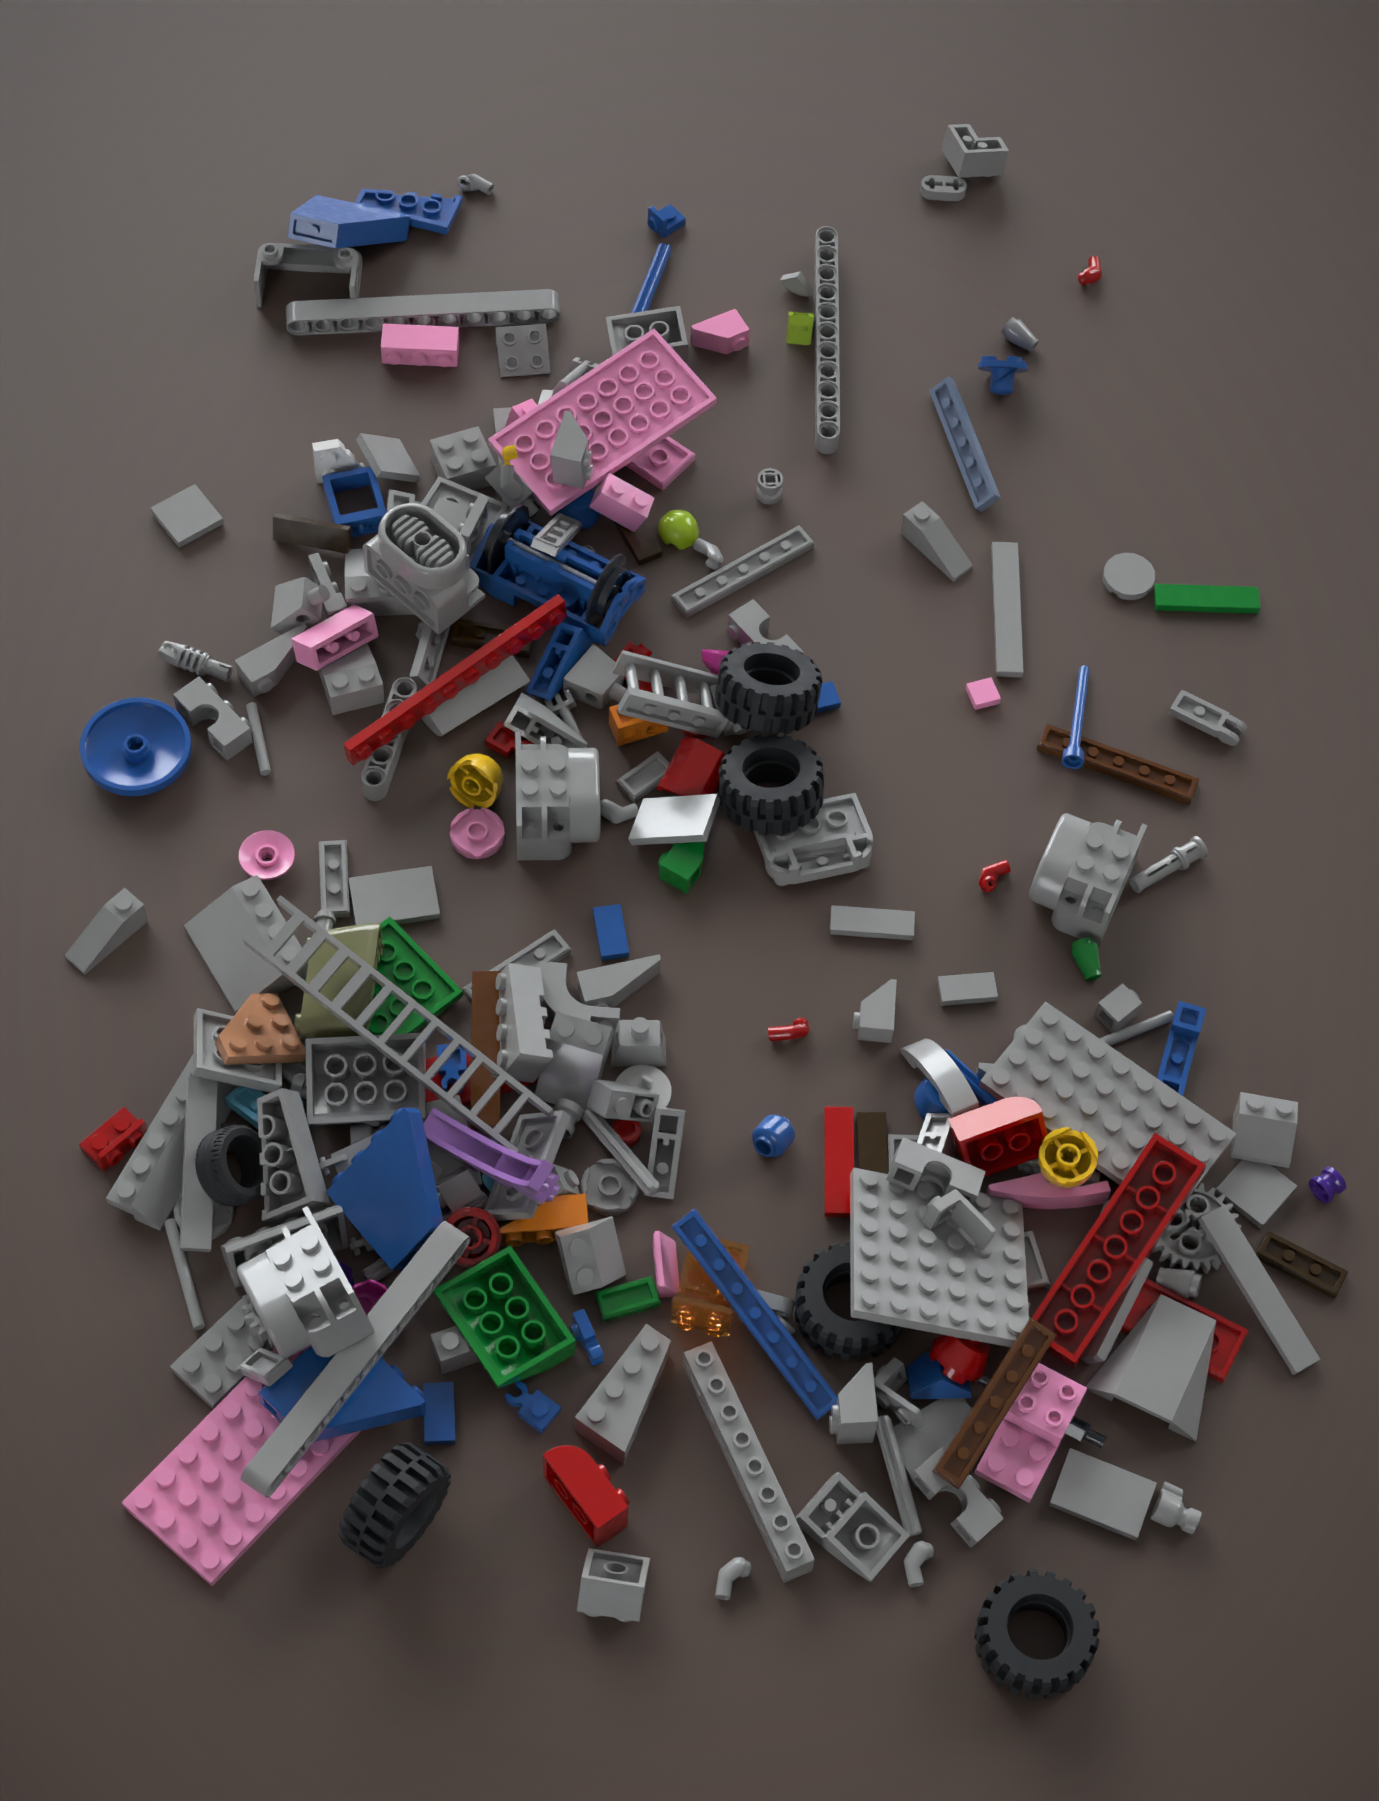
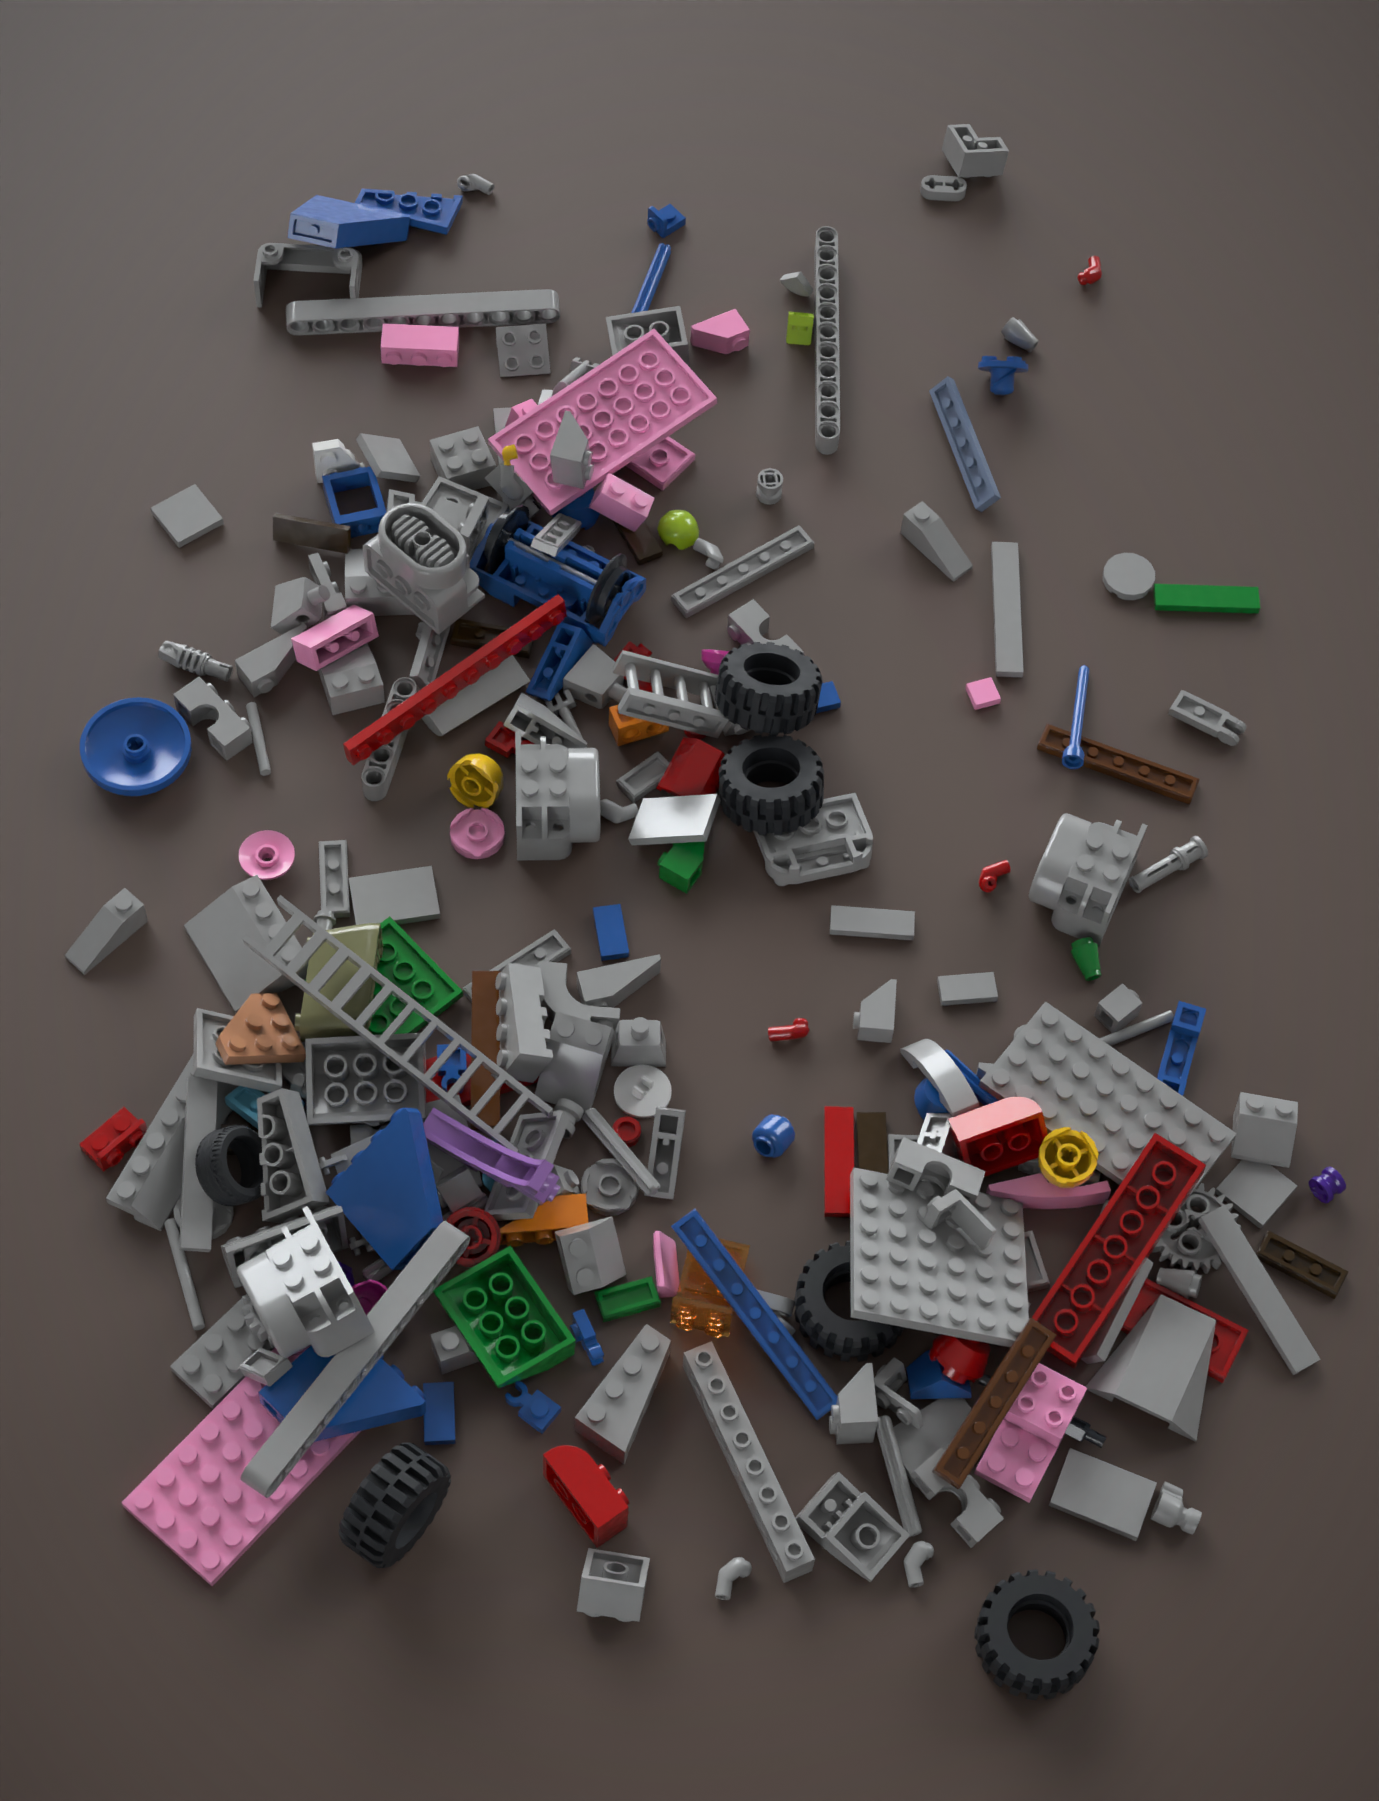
light grey slope [587,1079,660,1123] -> none

